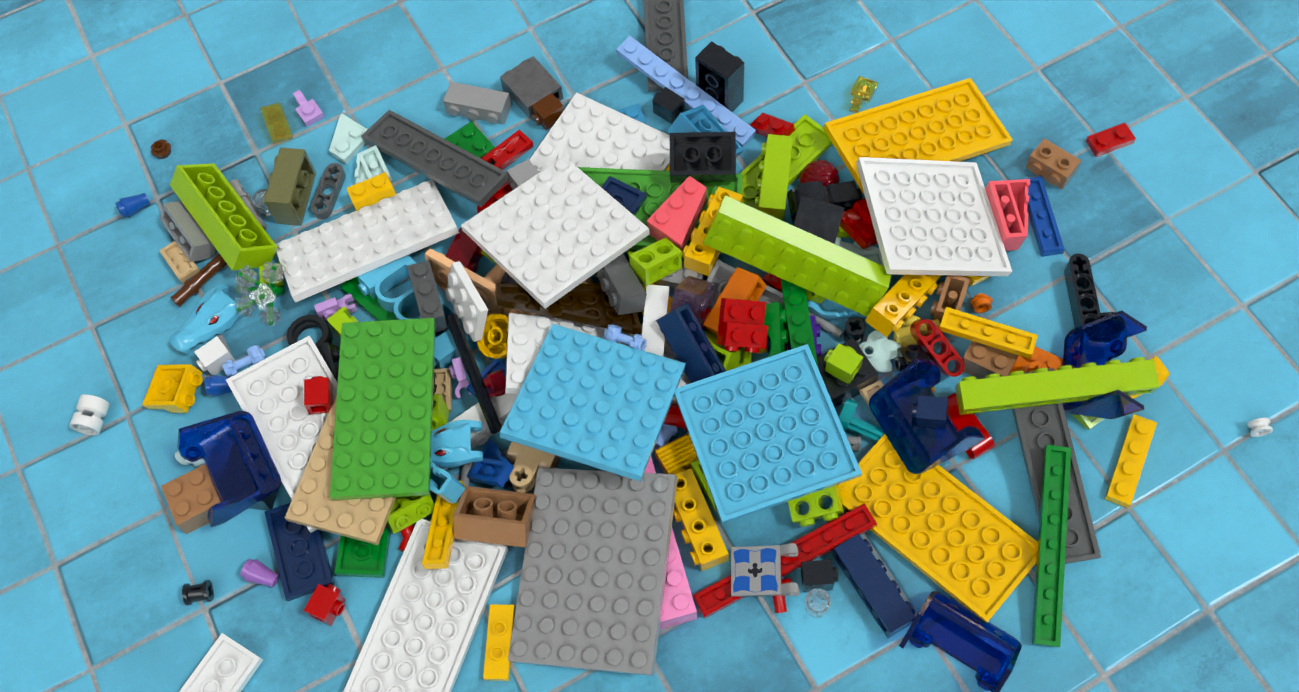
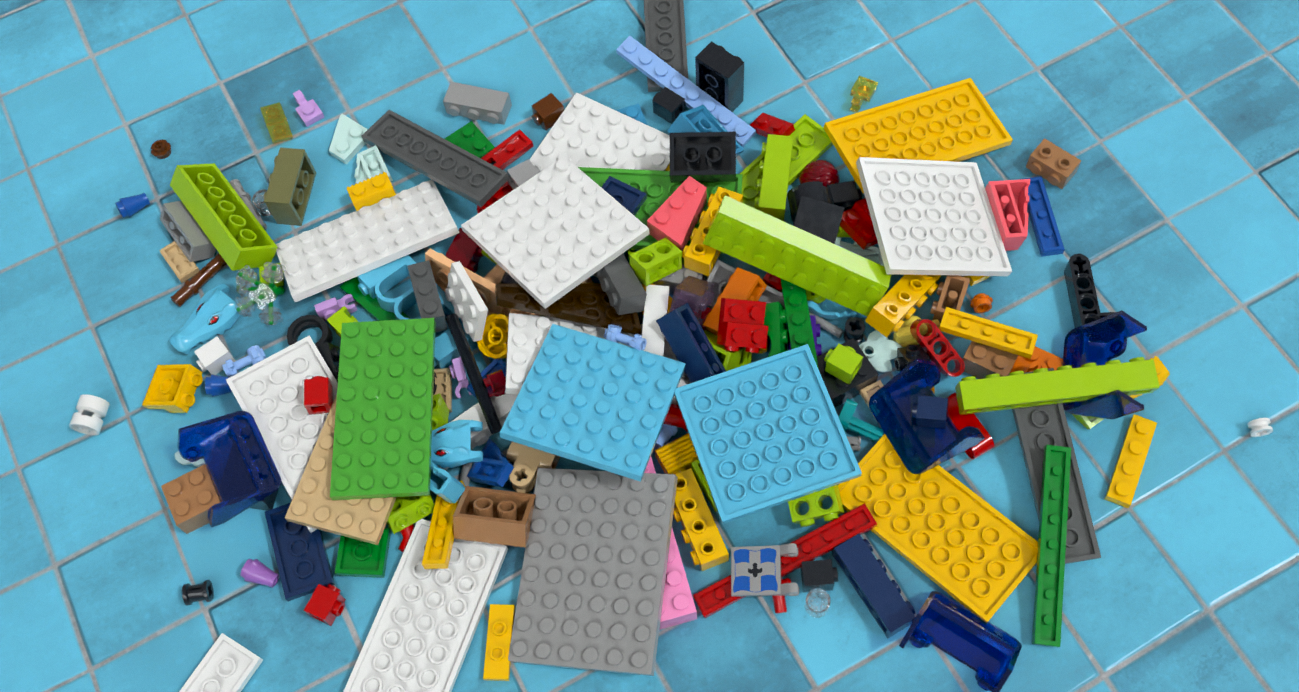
dark grey beam [311,163,346,219] -> none
flat silver brick [500,56,564,120] -> none
red plate [1086,123,1136,157] -> none

